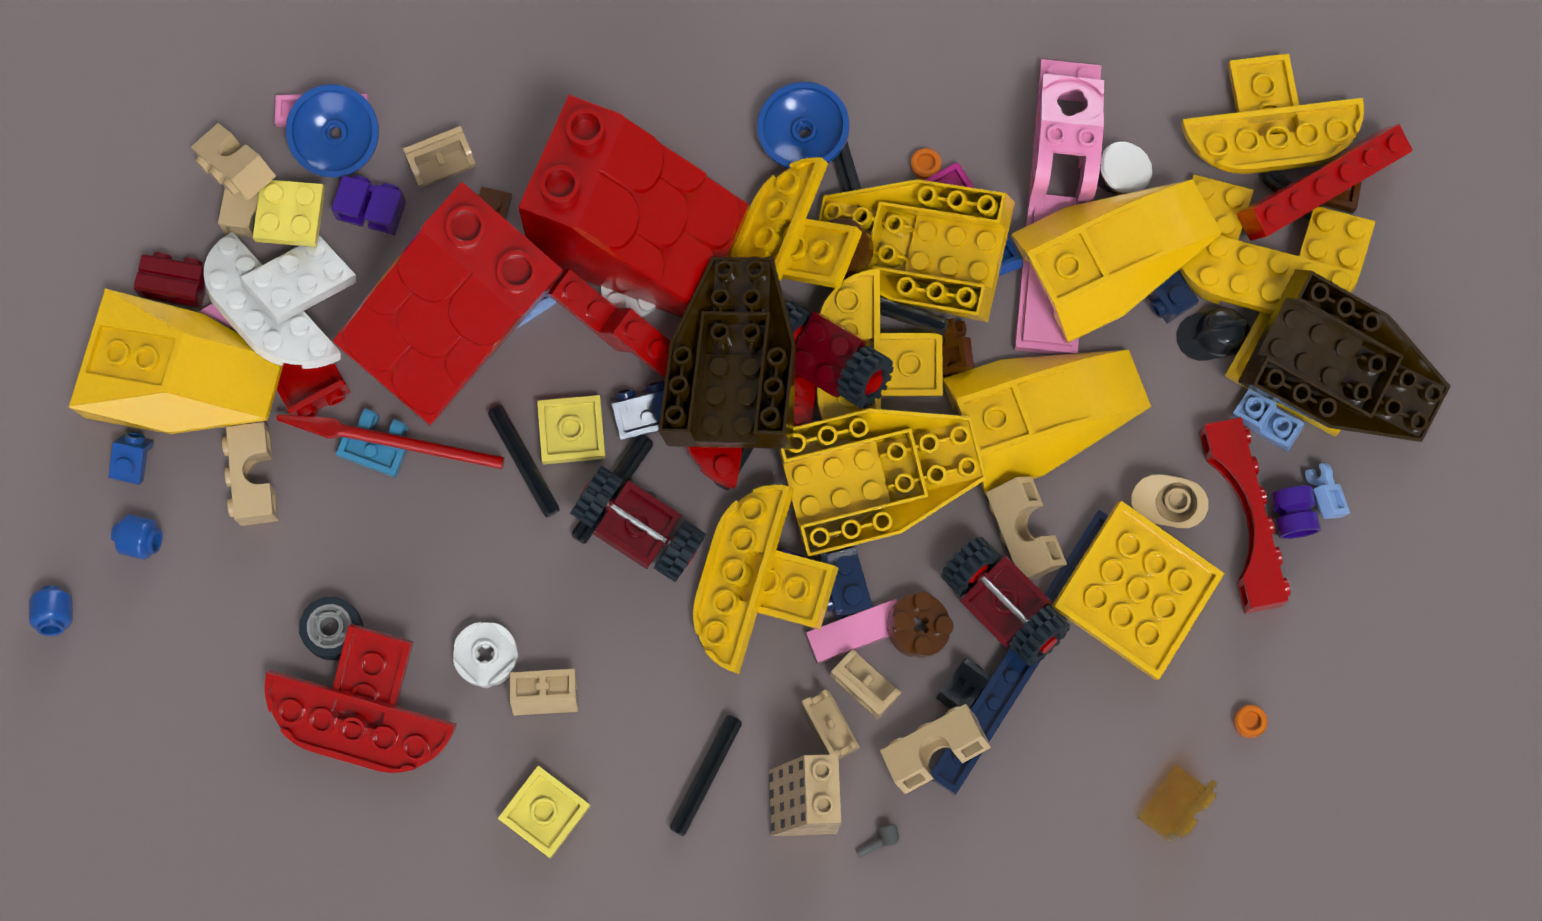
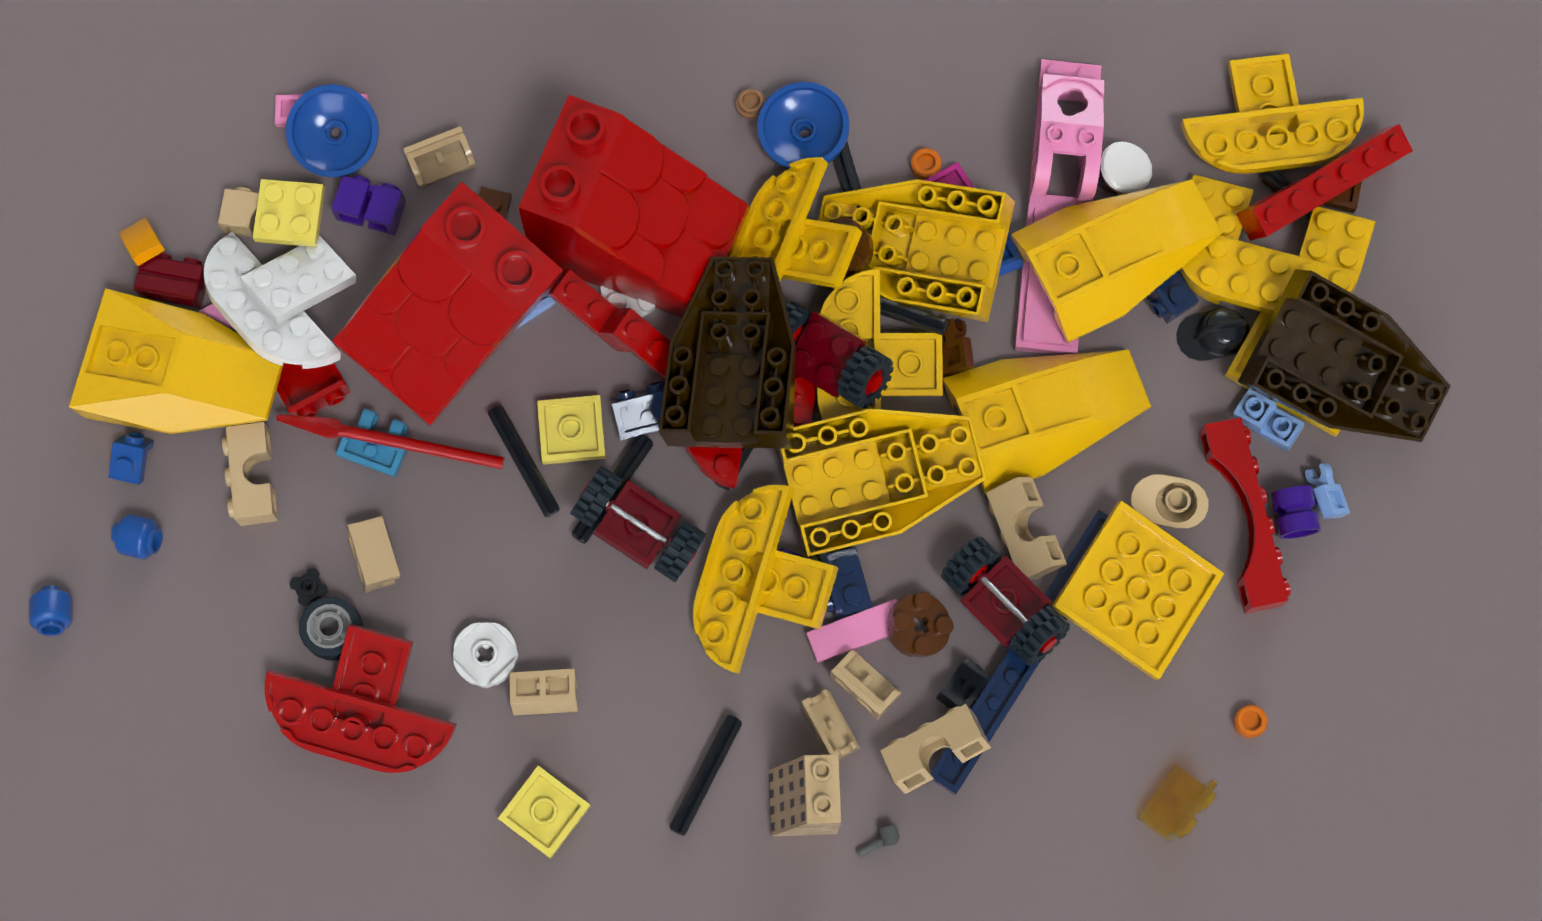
tan arch [191,123,276,201] -> none
none -> light orange slope [119,217,165,266]
none -> black plate [290,568,328,606]
none -> tan hinge [347,516,400,593]
none -> medium nougat plate [736,89,766,119]

